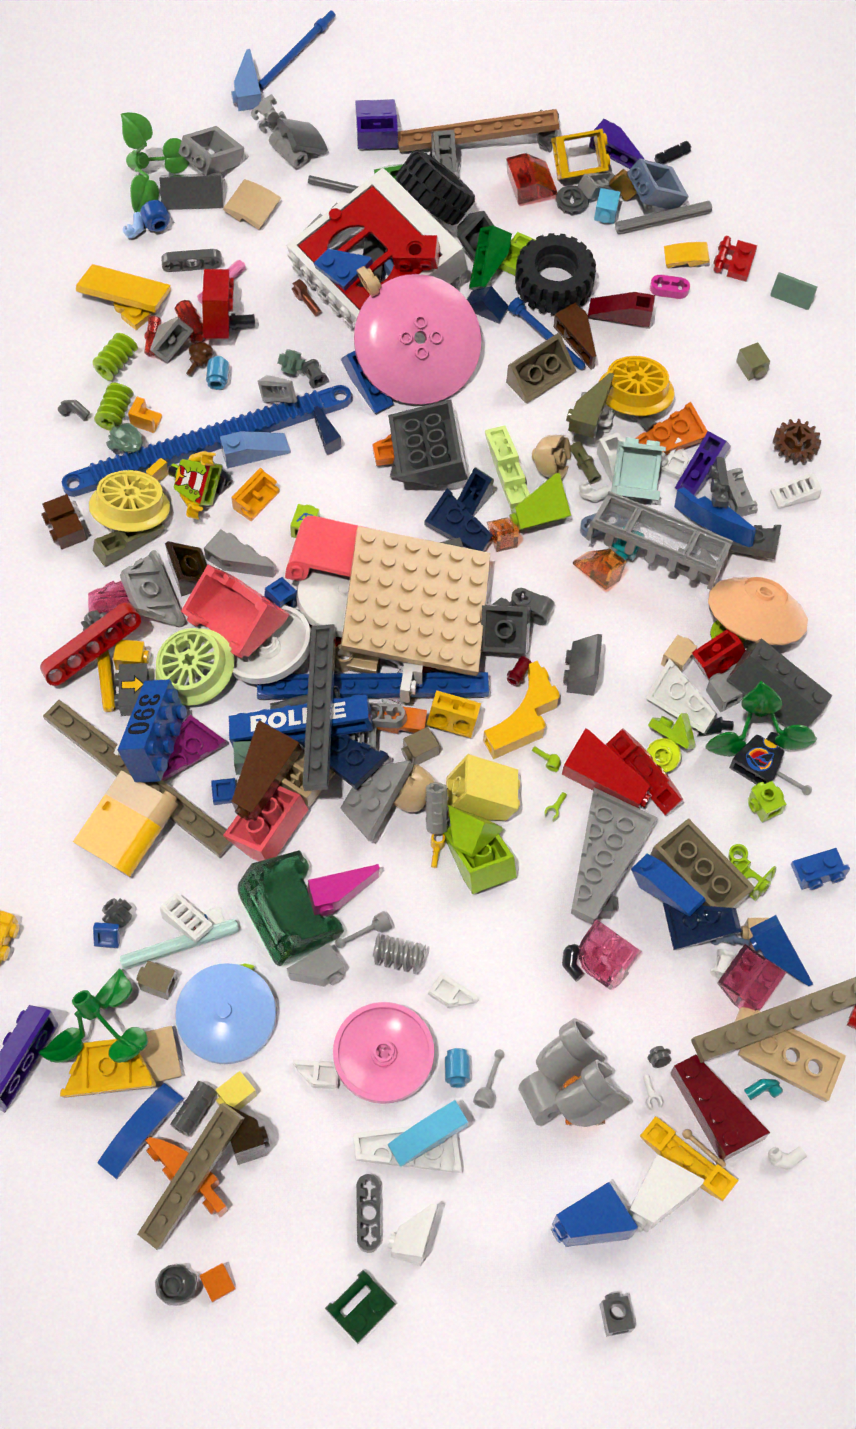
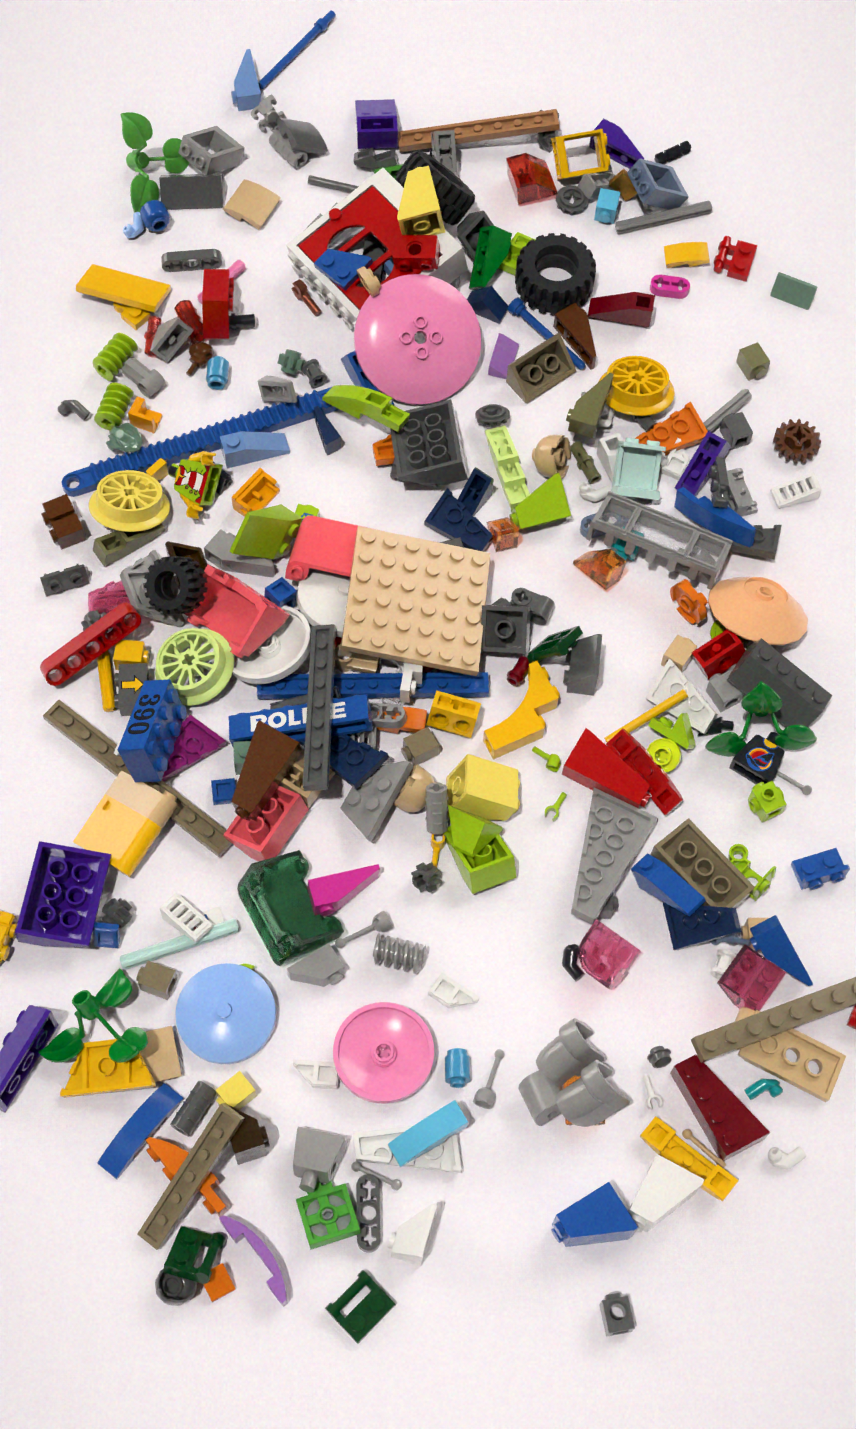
none -> dark purple slope [15,841,111,947]
none -> dark grey hinge [40,563,90,597]
none -> light grey piece [122,358,166,398]
none -> black tyre [143,556,208,615]
none -> dark green plate [163,1226,226,1284]
none -> medium lavender slope [219,1215,287,1307]
none -> lime slope [229,504,302,559]
none -> light grey torso [293,1126,346,1193]
none -> bright green piece [296,1181,361,1250]
none -> lime slope [322,385,410,432]
none -> light grey hinge [351,1161,401,1190]
none -> dark grey slope [354,148,397,168]
none -> light yellow slope [397,166,445,235]
none -> dark grey gear [411,862,442,893]
none -> dark grey gear [475,404,510,427]
none -> medium lavender slope [488,333,519,379]
none -> dark green plate [527,626,583,663]
none -> yellow bar [604,689,688,742]
none -> orange plate [670,579,708,624]
none -> light grey axle [703,389,752,432]
none -> dark grey brick [719,412,753,450]

